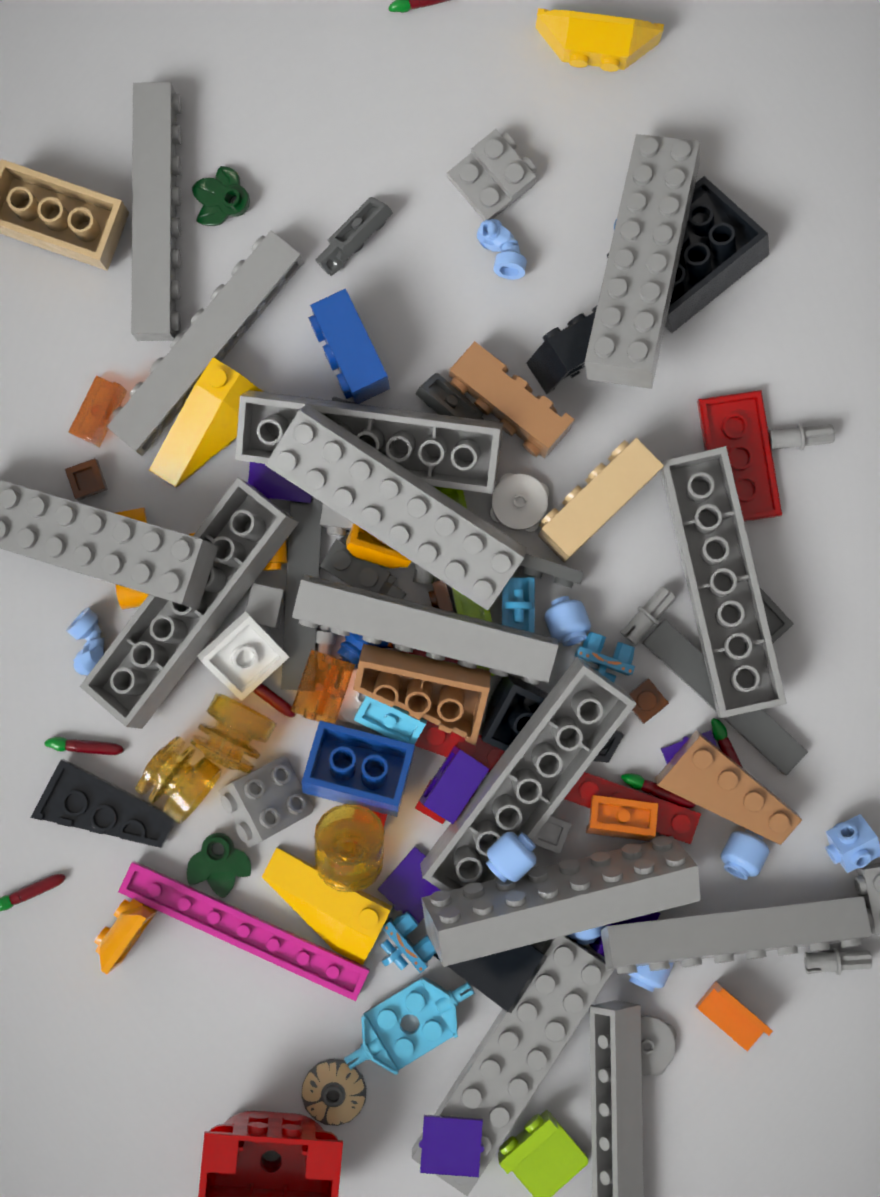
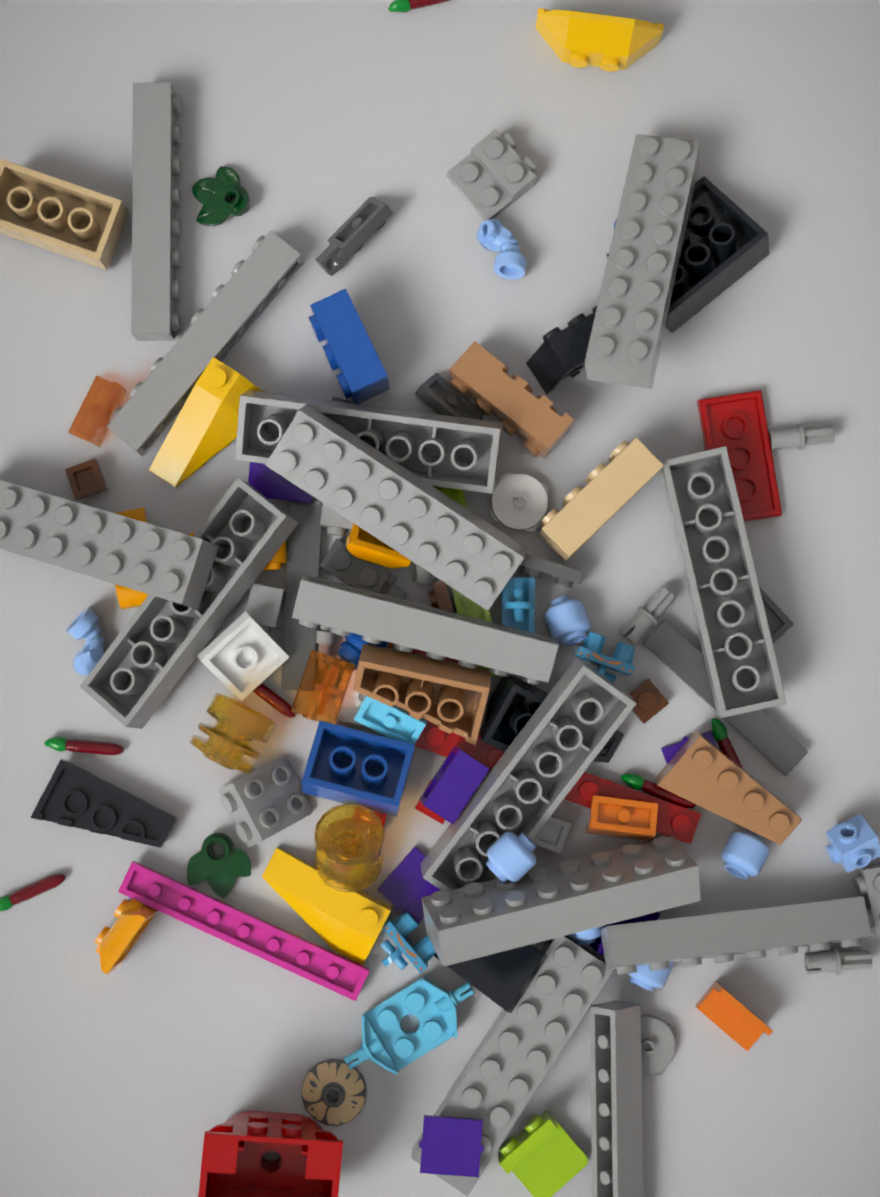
clear yellow wheel [135,736,223,825] -> none

